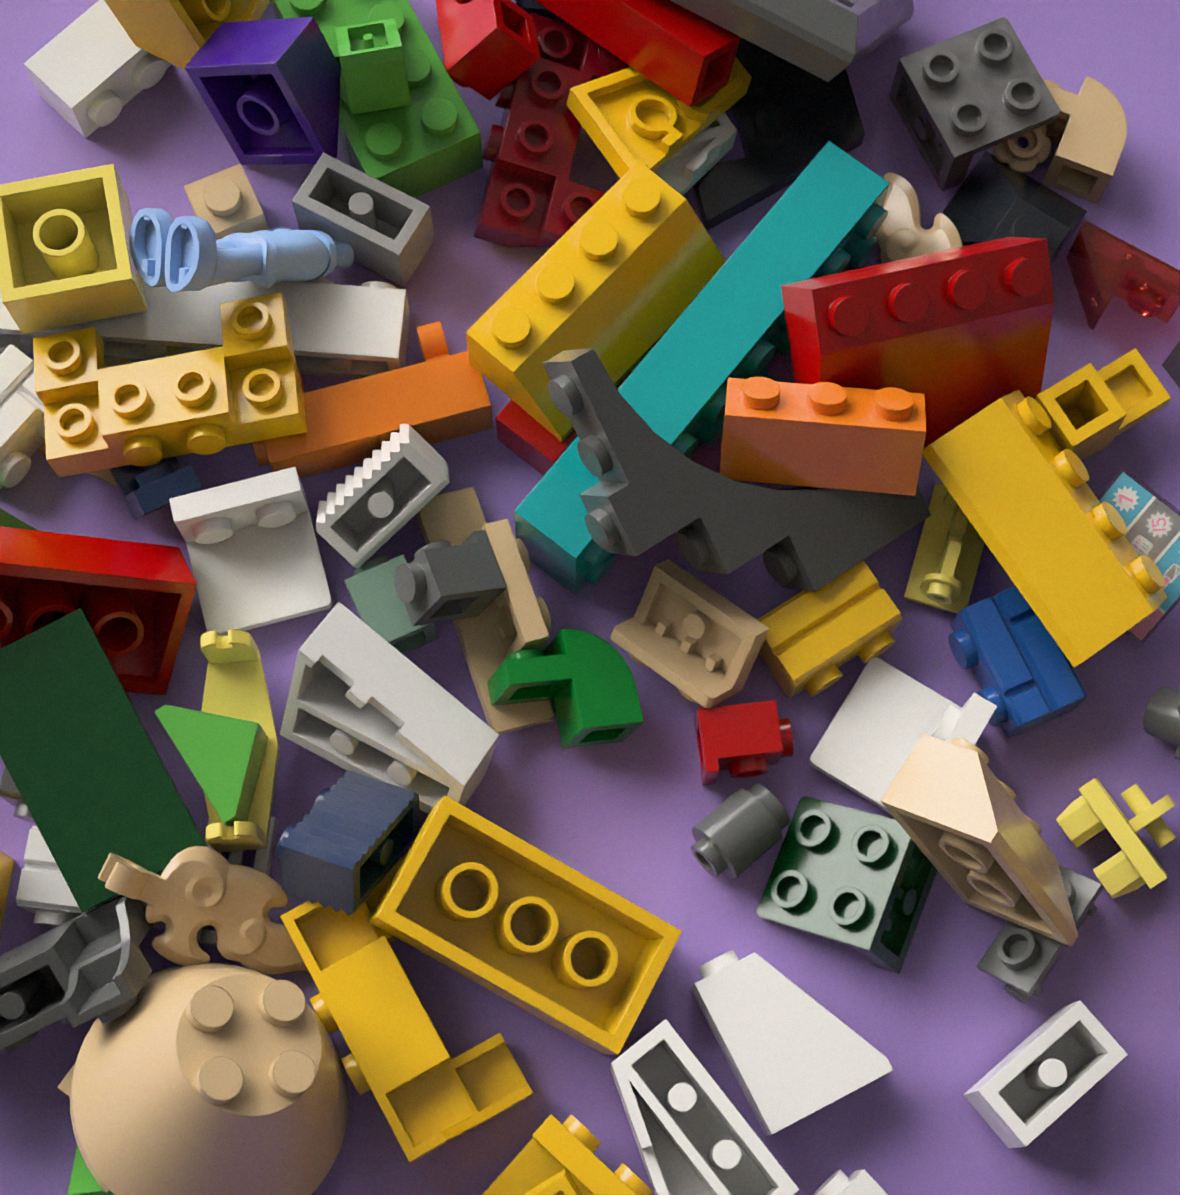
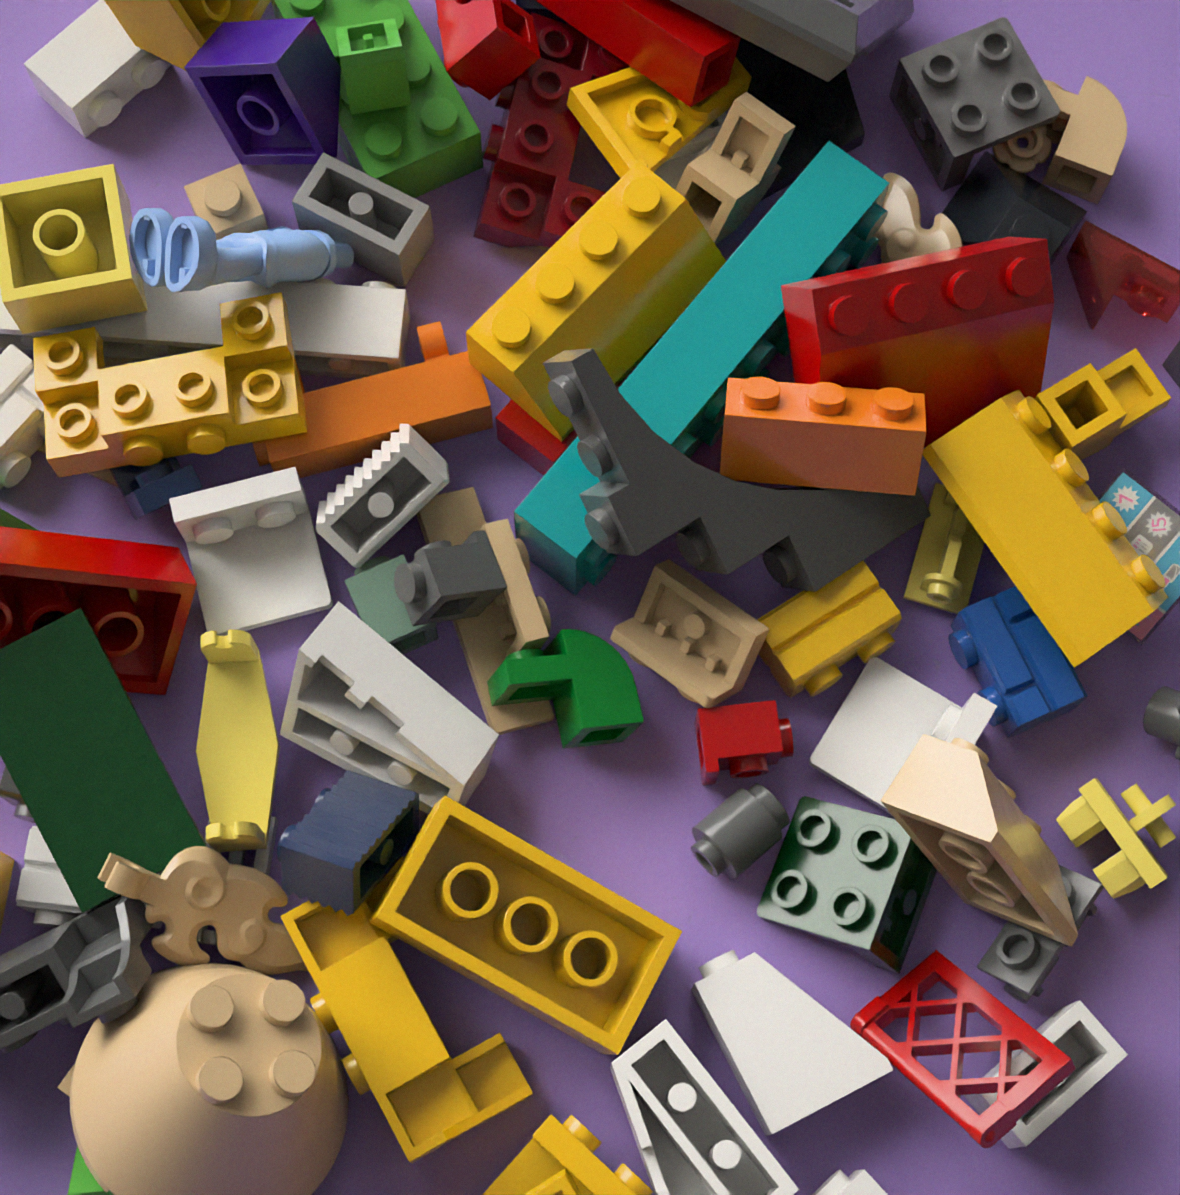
bright green slope [155,705,268,826] -> none
none -> tan brick [675,92,796,244]
none -> red window [850,950,1076,1148]

